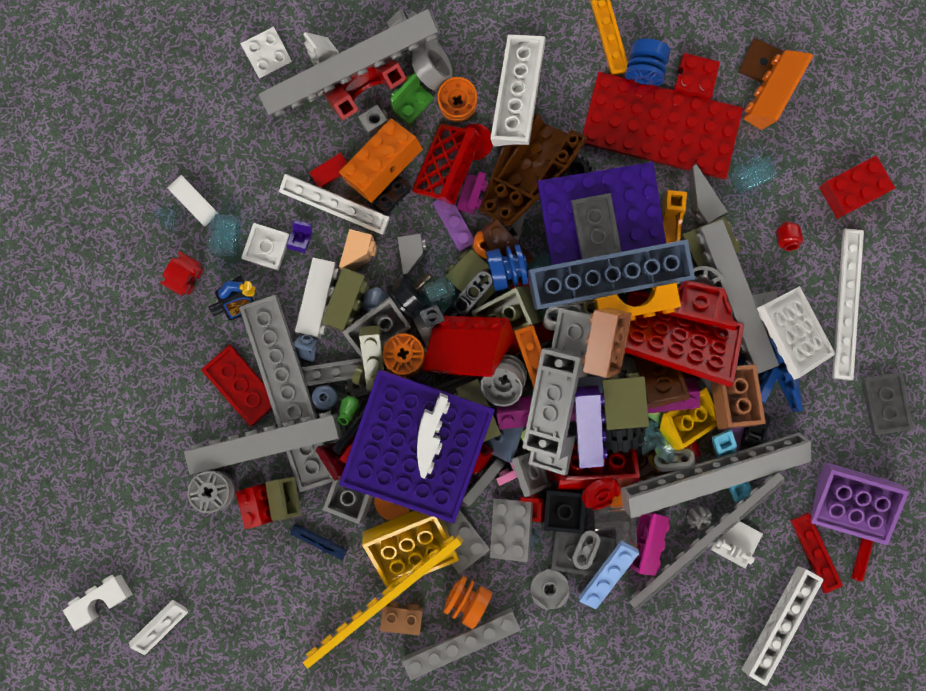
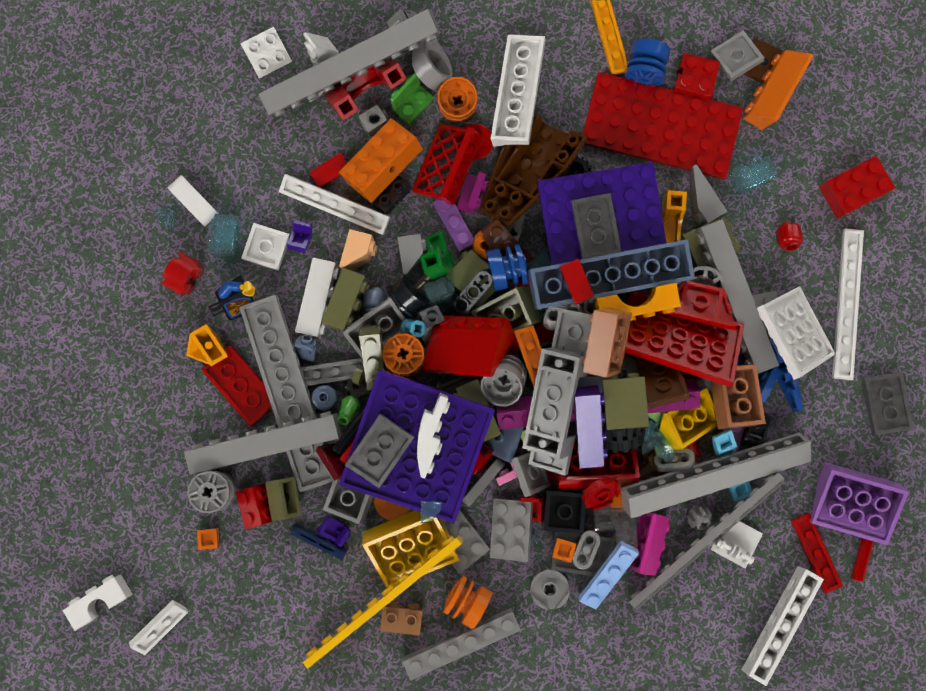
none -> light orange slope [186,323,228,366]
none -> orange plate [197,528,220,550]
none -> dark purple bracket [317,514,351,547]
none -> flat silver plate [345,413,414,488]
none -> medium azure bush [401,318,426,337]
none -> green arch [420,231,454,279]
none -> clear light blue tile [421,501,442,523]
none -> orange plate [551,537,577,563]
none -> red tile [559,259,594,304]
none -> light grey plate [711,30,764,81]

